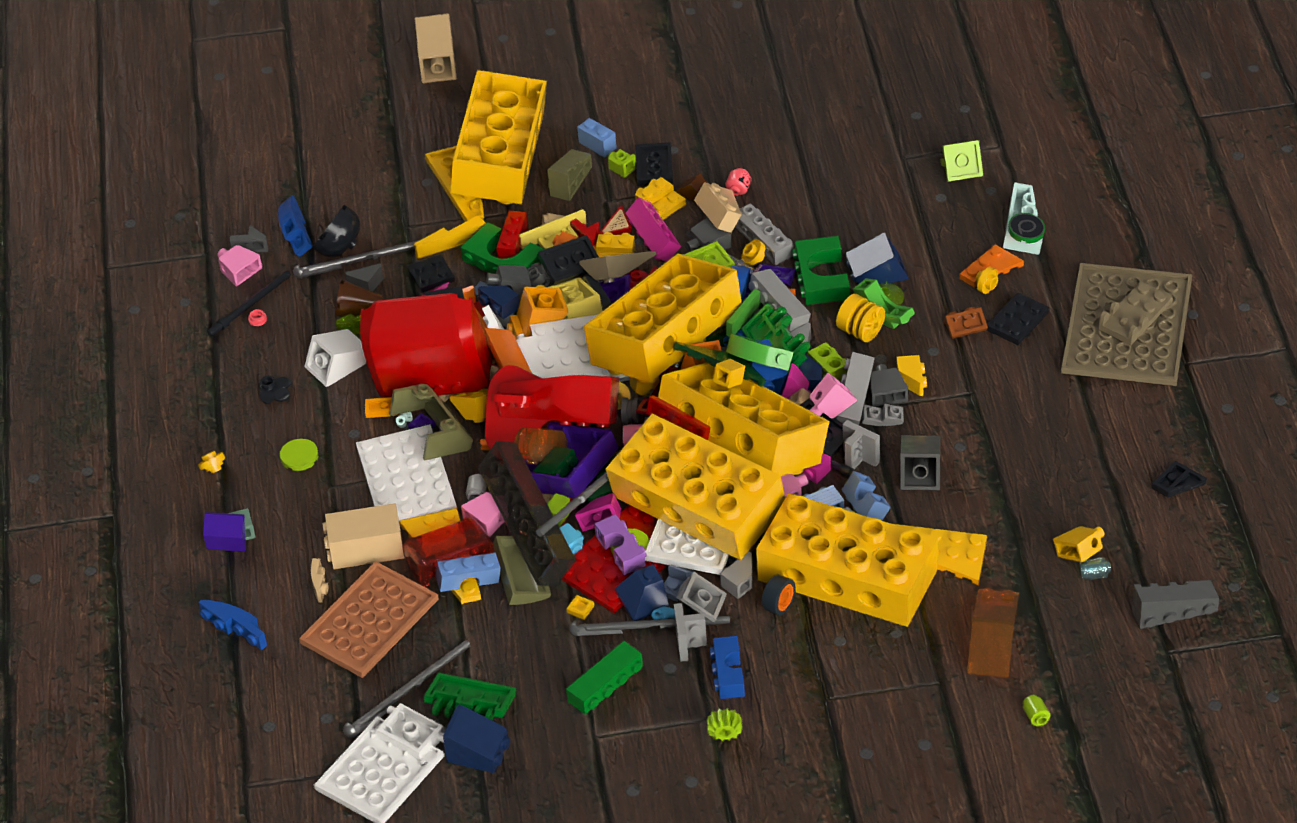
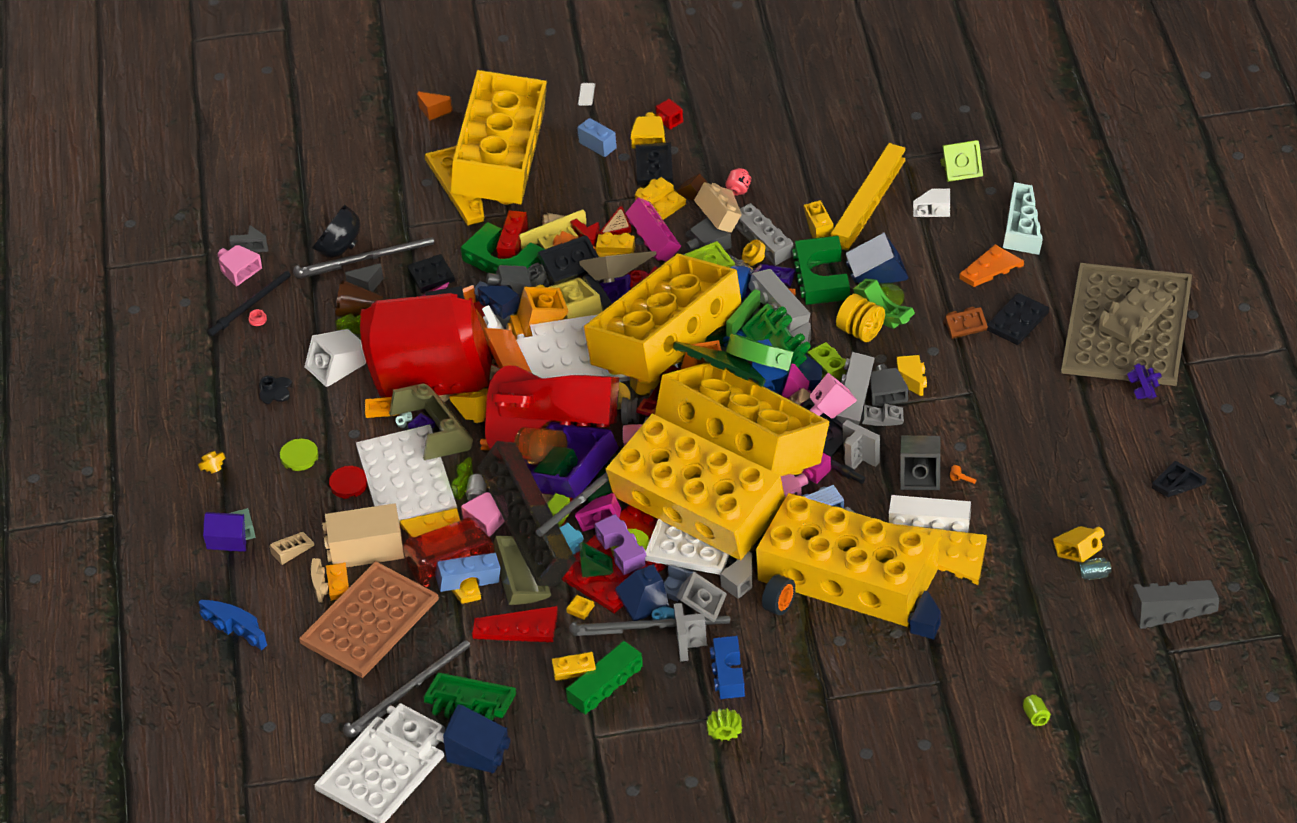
blue slope [278,195,313,257] -> none
yellow slope [414,215,486,259] -> none
tan brick [415,14,456,83] -> none
olive wedge [548,149,592,201] -> none
lime brick [608,149,636,178] -> none
red tile [646,395,711,440] -> none
yellow brick [713,359,745,389] -> none
medium blue arch [842,471,891,520] -> none
clear orange windscreen [967,588,1019,678] -> none
yellow plate [975,266,998,294] -> none
tile [1008,213,1045,244] -> none
none -> tan slope [269,532,315,565]
none -> light orange plate [326,563,349,600]
none -> red tile [329,466,368,499]
none -> orange slope [417,91,453,121]
none -> clear neon green slope [451,457,473,500]
none -> red wing [472,606,558,642]
none -> yellow bracket [552,652,596,681]
none -> white sticker [578,83,595,105]
none -> dark green slope [579,542,613,577]
none -> yellow torso [631,112,665,149]
none -> red brick [656,99,683,130]
none -> yellow slope [804,200,833,239]
none -> yellow tile [831,143,906,251]
none -> white brick [889,495,971,532]
none -> dark blue slope [908,590,941,639]
none -> white slope [913,189,950,217]
none -> orange hand [950,465,976,484]
none -> dark purple hips [1127,363,1162,400]

